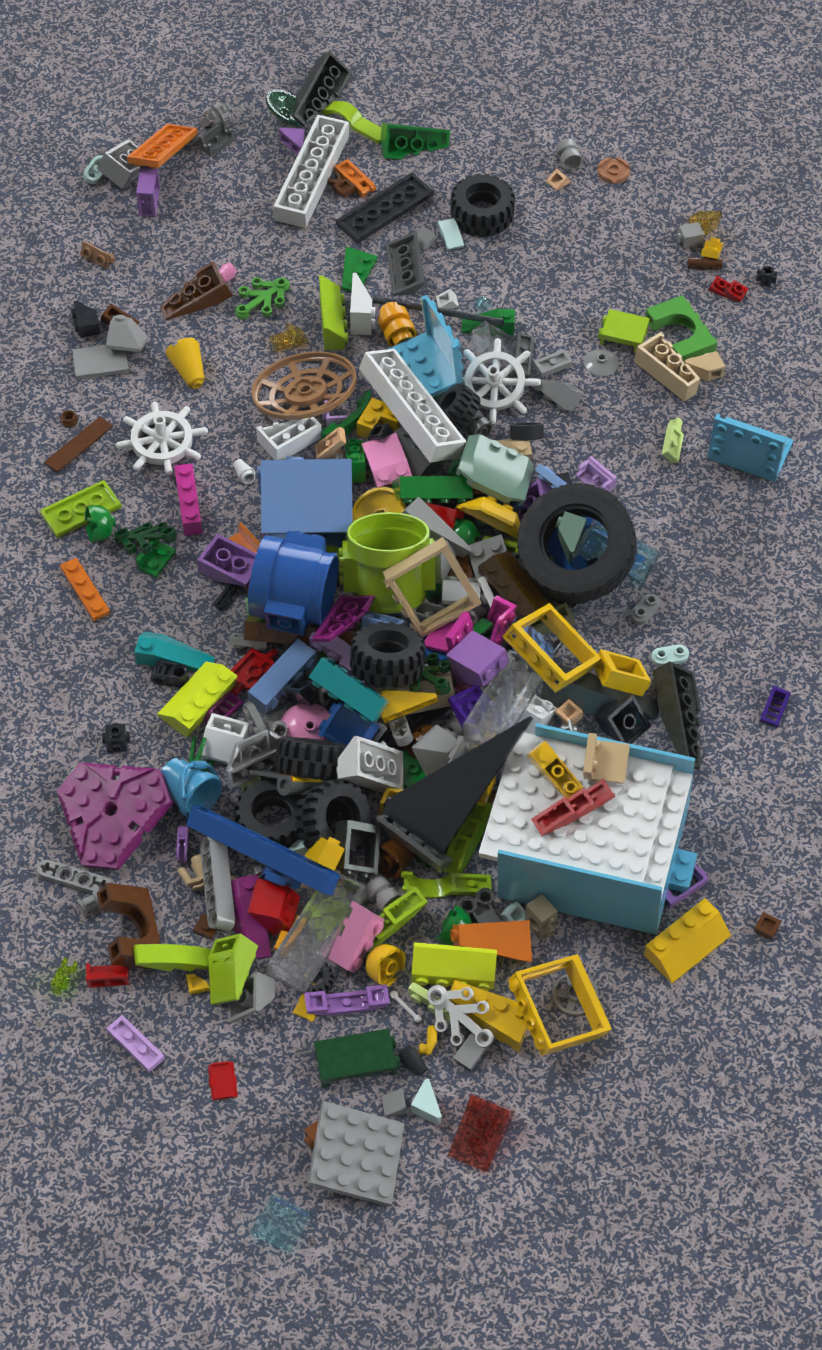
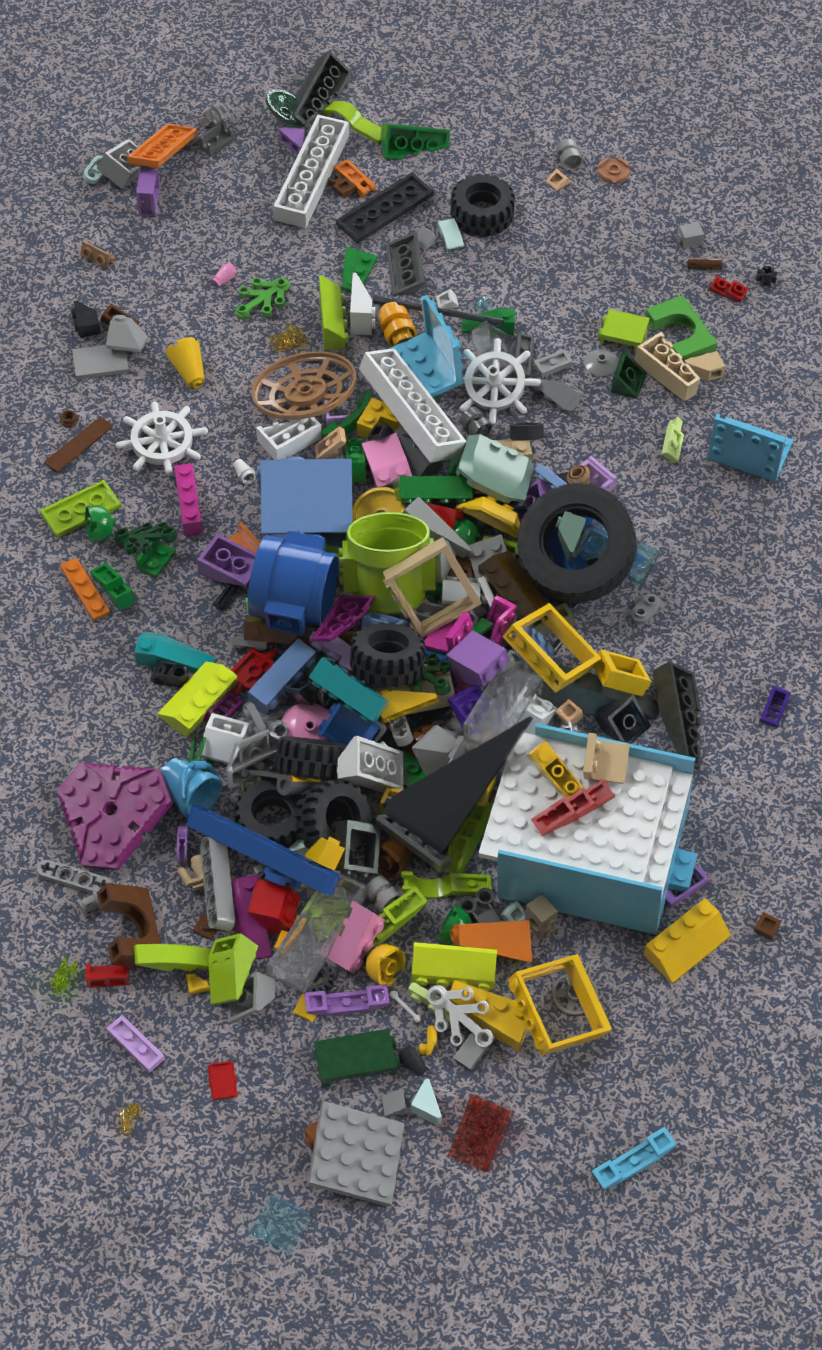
black brick [102,723,130,753] -> none
reddish brown wedge [160,261,233,320] -> none
black tyre [438,383,481,431] -> none
light aqua plate [651,645,689,667] -> none
clear yellow slope [688,211,722,236] -> none
yellow slope [701,237,724,259] -> none
none -> green slope [90,563,136,610]
none -> clear yellow arm [120,1102,141,1133]
none -> medium nougat cone [566,465,590,484]
none -> medium azure slope [592,1127,677,1190]
none -> dark green slope [611,350,647,399]

